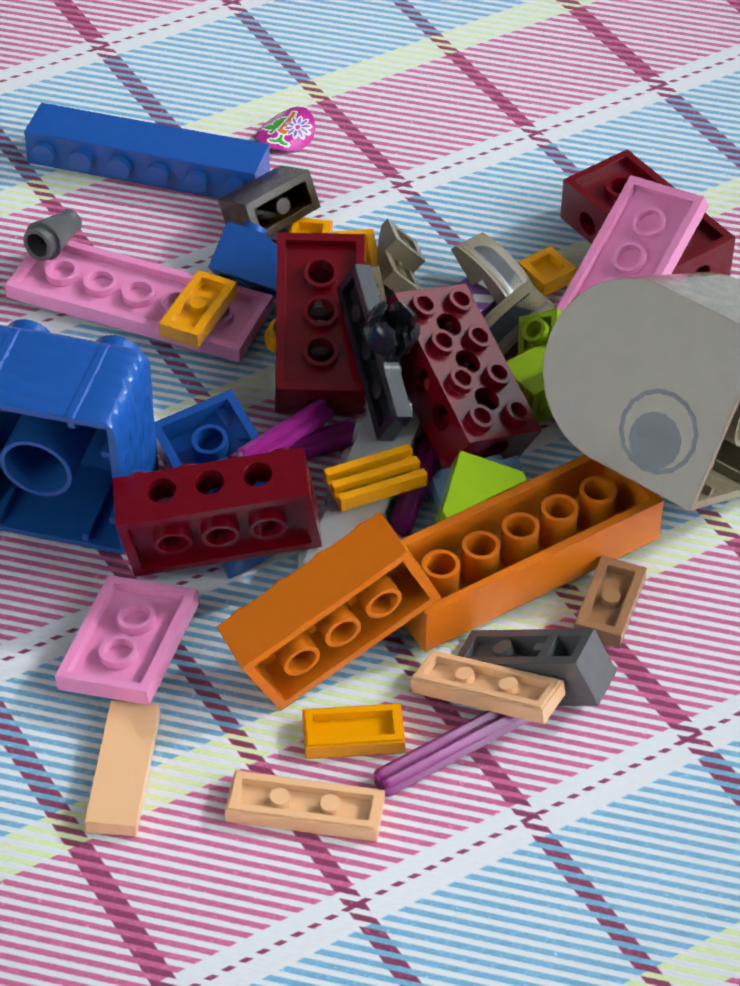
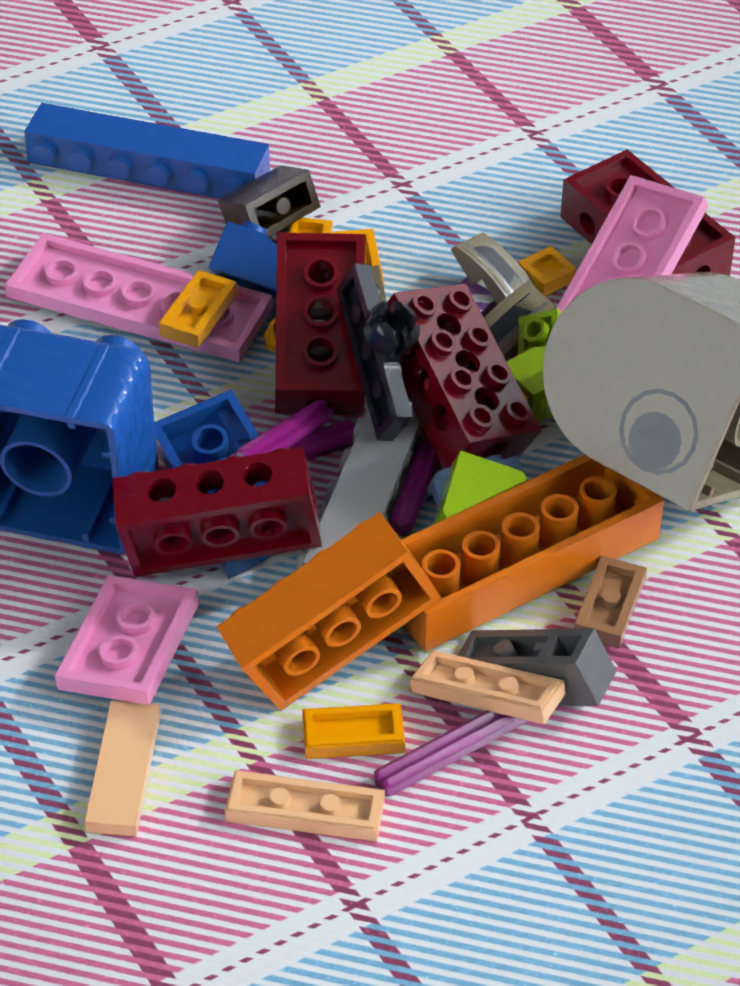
dark grey cone [23,209,82,261] -> none
sticker [256,106,316,151] -> none
light orange tile [323,443,428,512] -> none
dark tan slope [377,218,425,292] -> none

